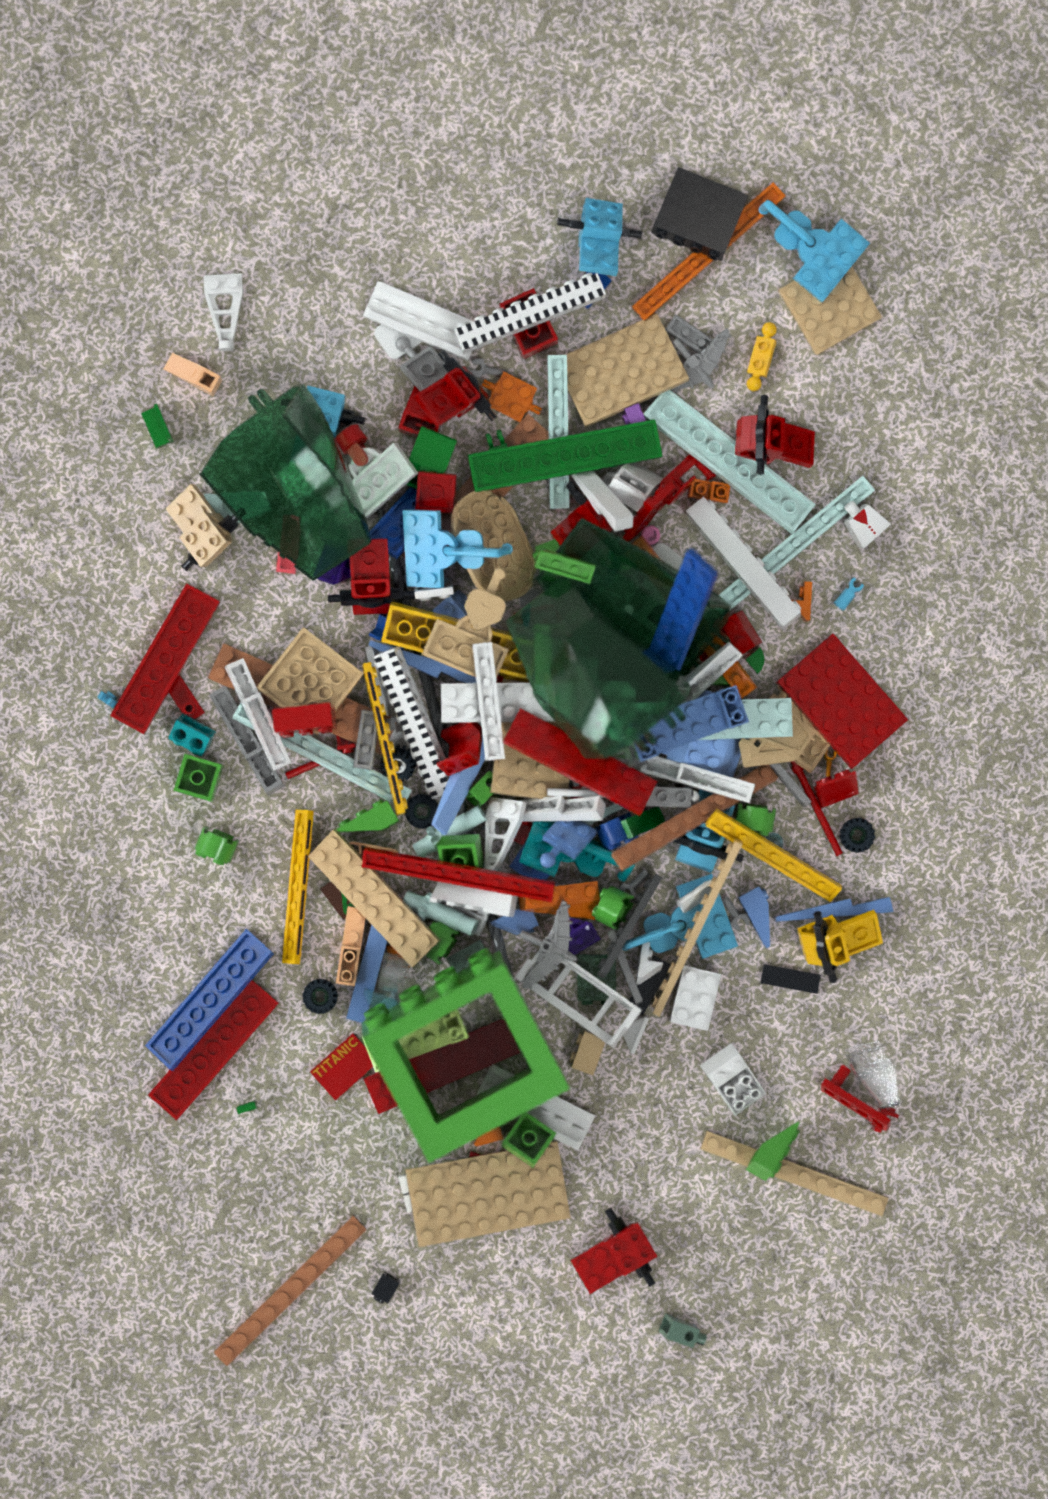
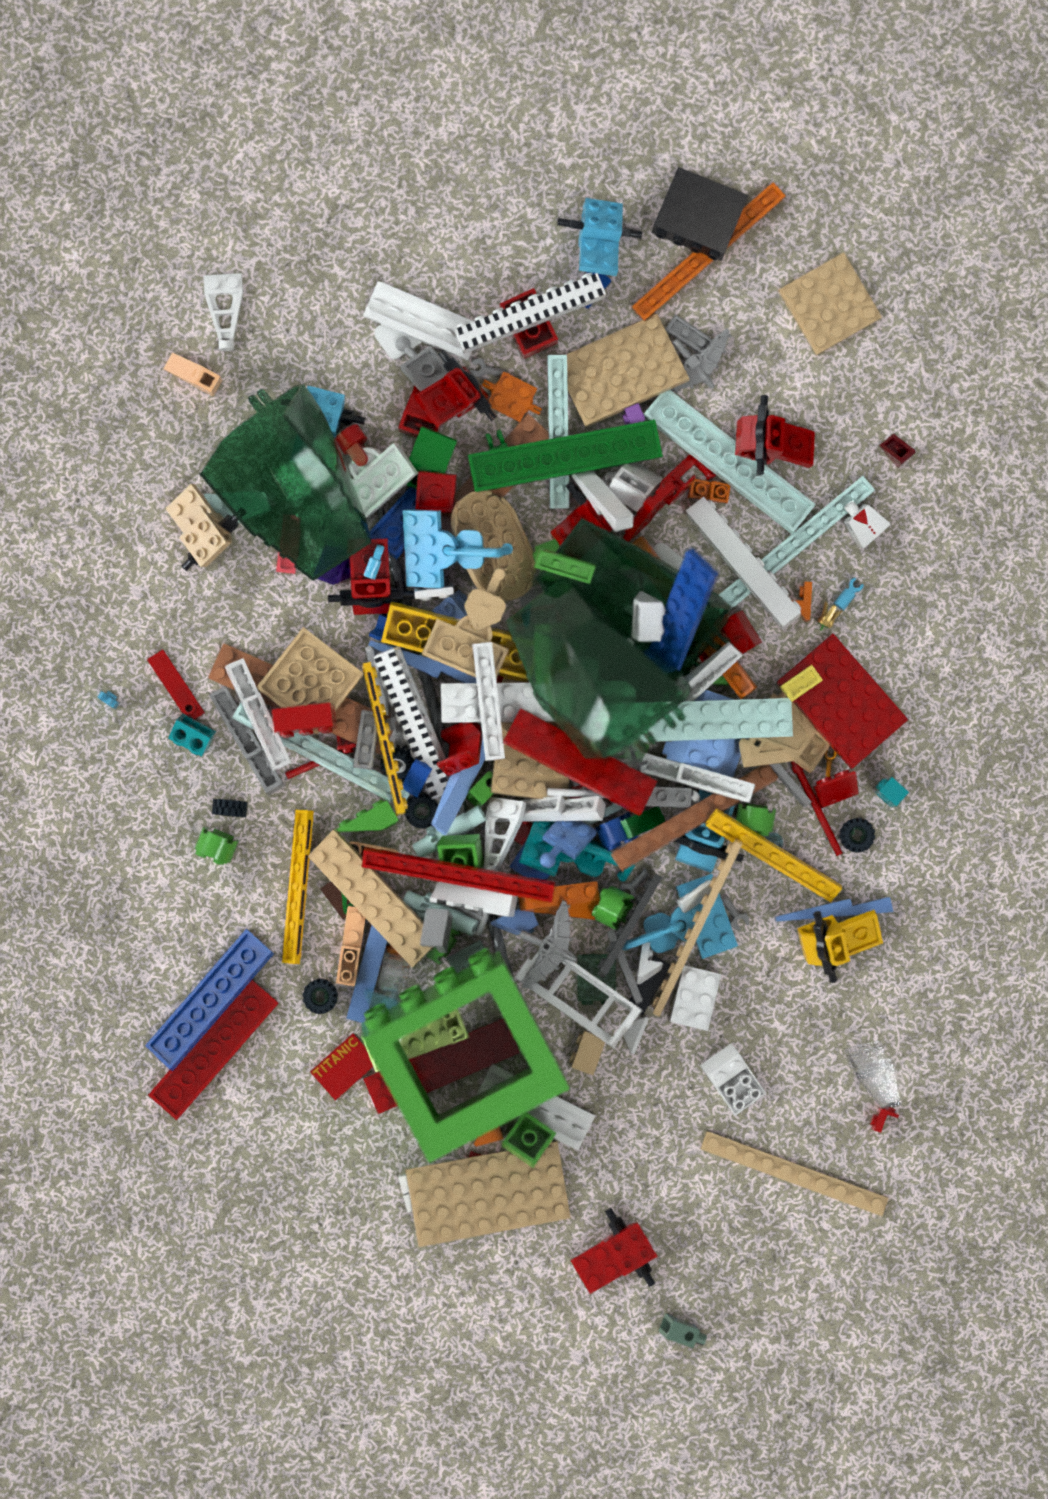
red plate [110,583,220,735] -> none
green panel [141,403,174,449] -> none
bright green brick [173,754,224,802] -> none
nougat plate [213,1215,367,1366] -> none
green tile [236,1100,258,1114] -> none
black brick [372,1272,401,1304] -> none
dark purple slope [568,917,601,955] -> none
medium blue slope [627,685,749,762] -> none
bright pink tile [641,526,660,545] -> none
medium blue slope [737,886,770,948] -> none
green tile [745,648,765,674] -> none
bright green slope [746,1122,800,1181] -> none
yellow plate [747,322,777,392] -> none
medium azure plate [759,200,870,303] -> none
black tile [760,964,821,994] -> none
red piece [821,1065,891,1132] -> none
none -> black bush [212,799,248,818]
none -> medium azure bar [364,544,384,580]
none -> blue slope [403,759,432,798]
none -> light grey panel [420,908,453,953]
none -> white slope [632,592,665,641]
none -> light yellow plate [780,665,823,702]
none -> pearl gold piece [817,601,843,631]
none -> teal brick [874,777,909,808]
none -> dark red slope [879,434,916,468]

